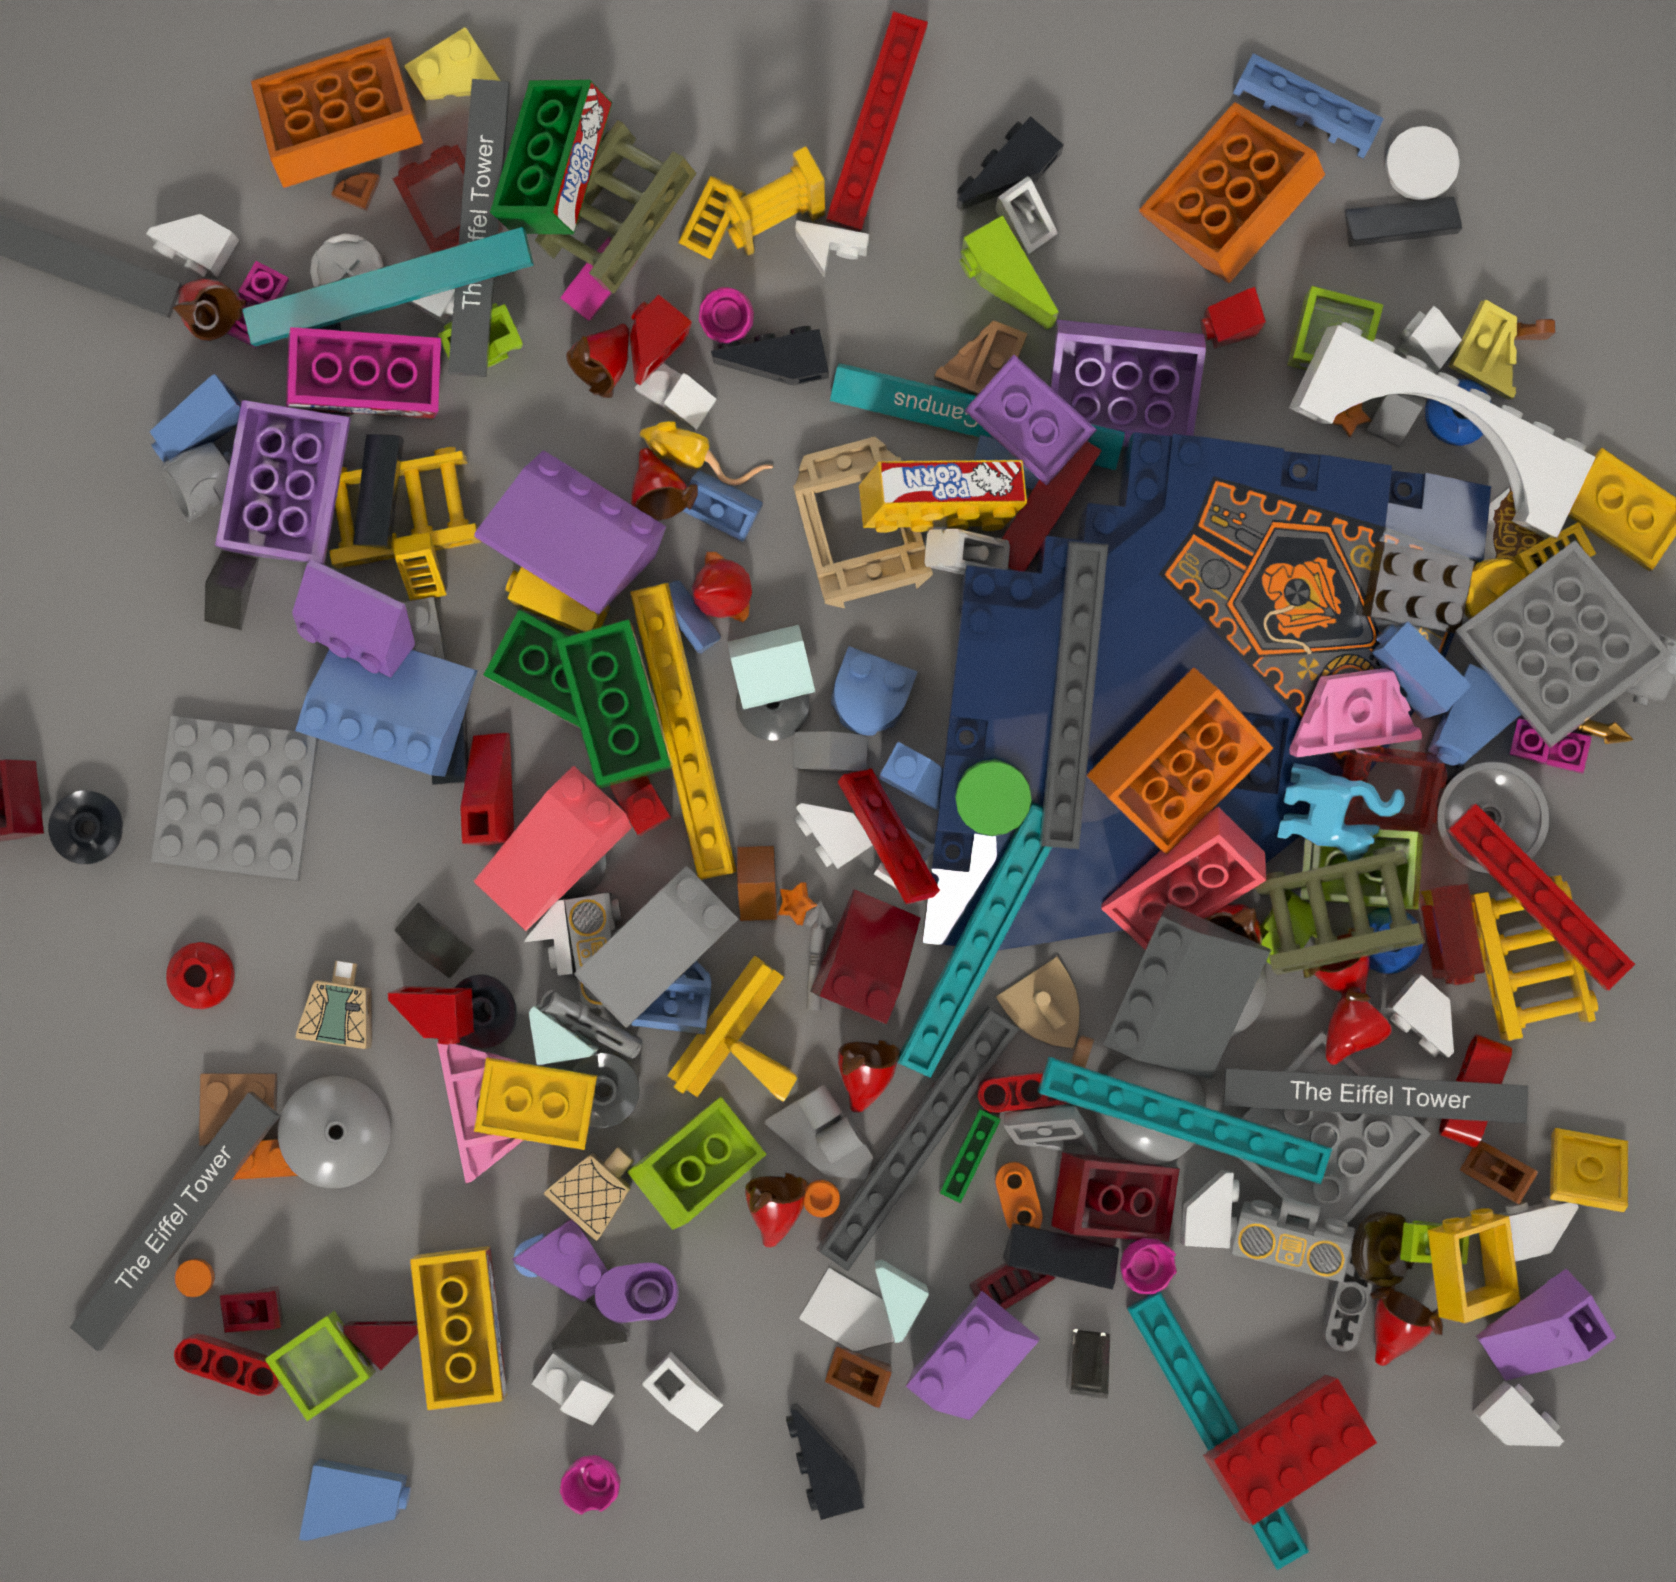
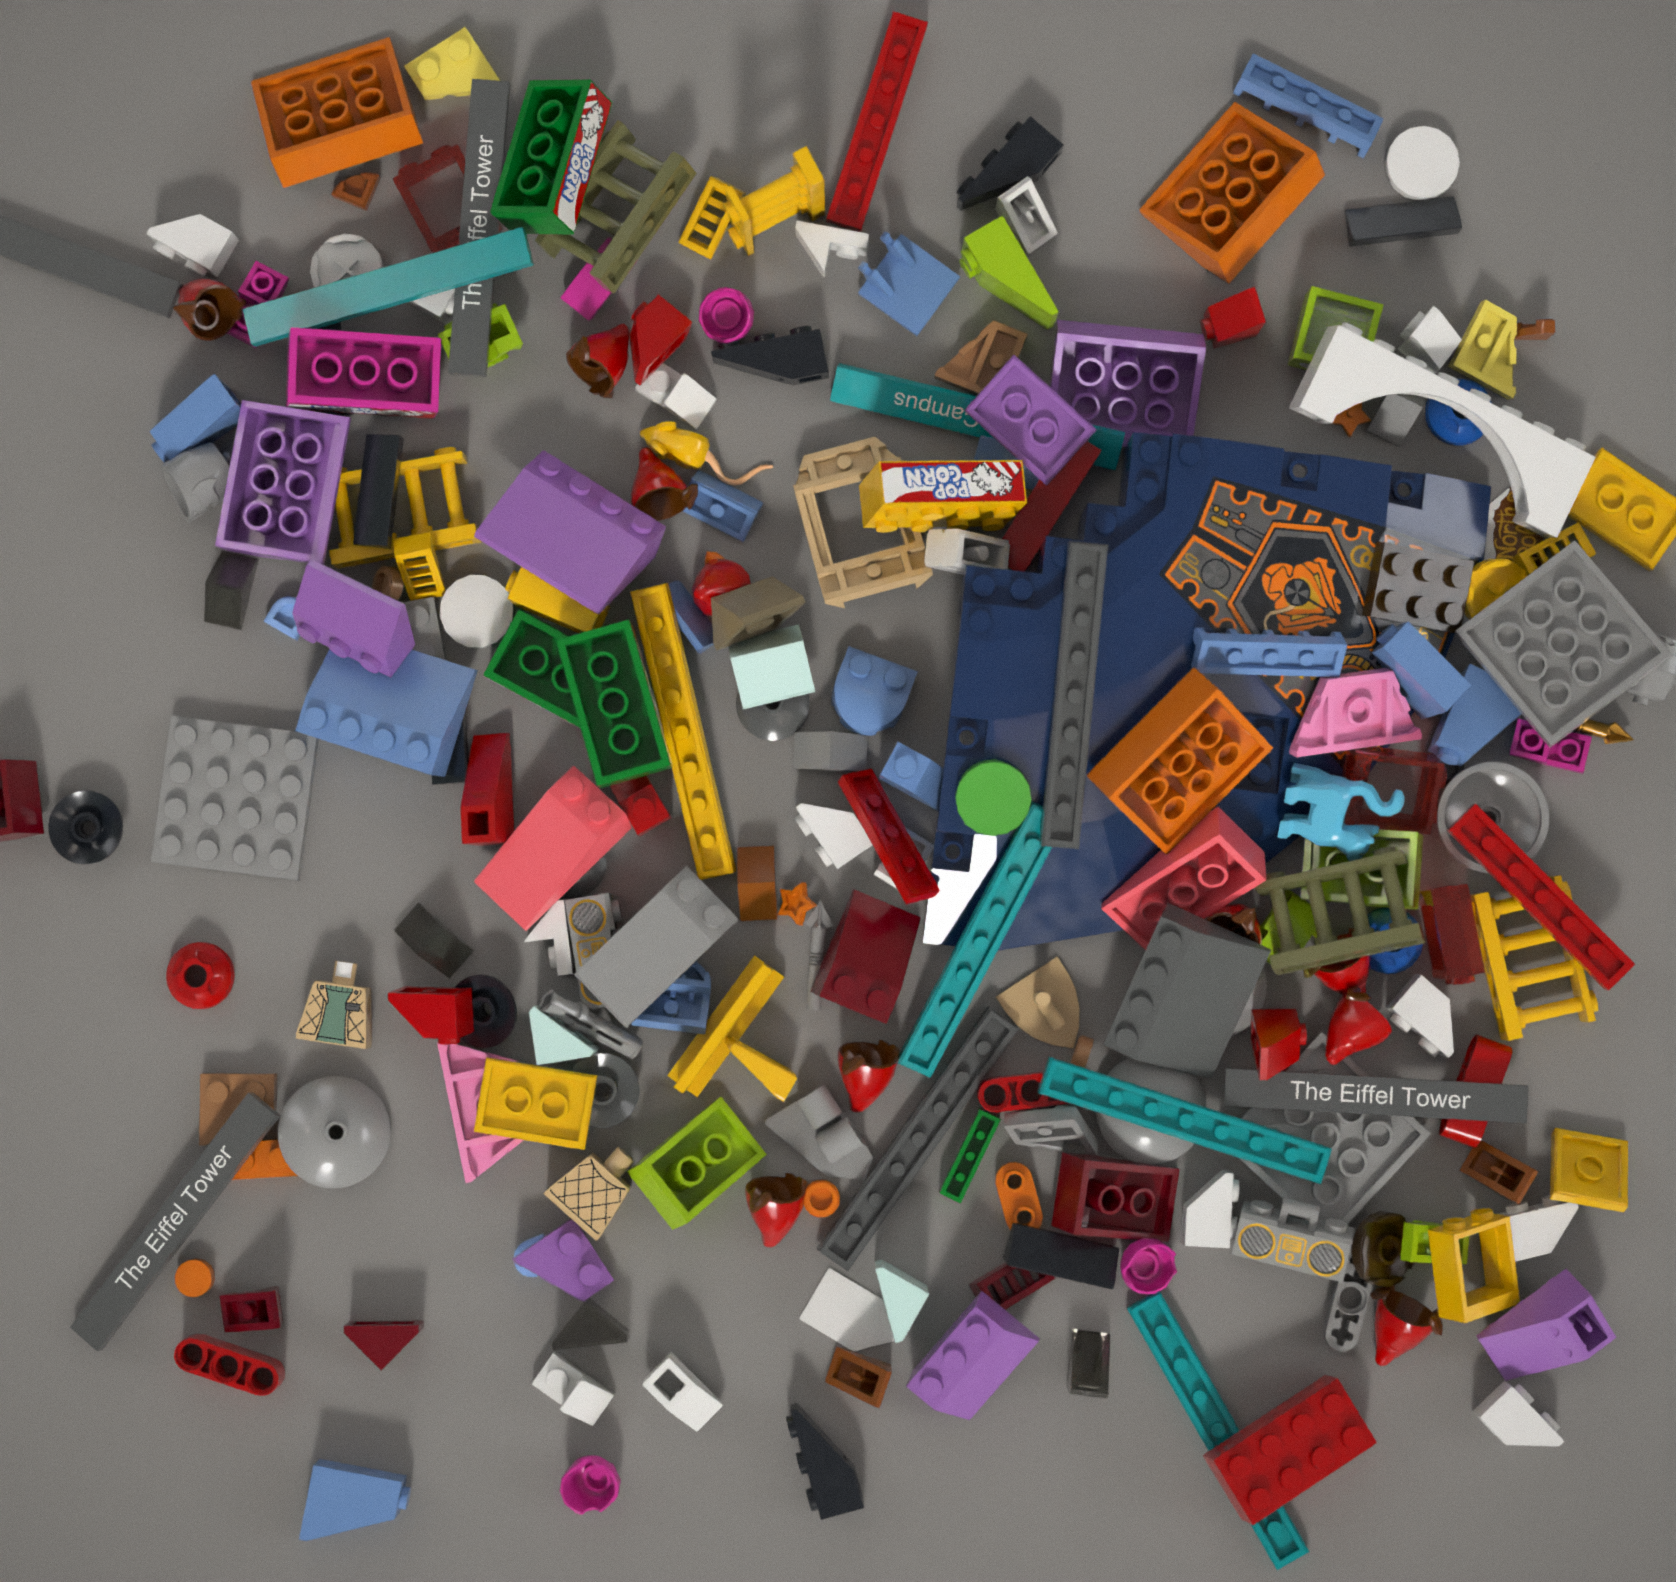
piece [265,1310,376,1421] -> none
yellow brick [410,1246,507,1410] -> none
medium lavender cap [595,1263,679,1323] -> none
none -> light blue tile [264,596,300,641]
none -> medium nougat tile [372,566,403,601]
none -> white tile [440,575,514,648]
none -> dark tan slope [711,576,806,651]
none -> medium blue plate [858,231,960,336]
none -> medium blue hinge [1191,628,1347,677]
none -> red slope [1250,1009,1307,1080]

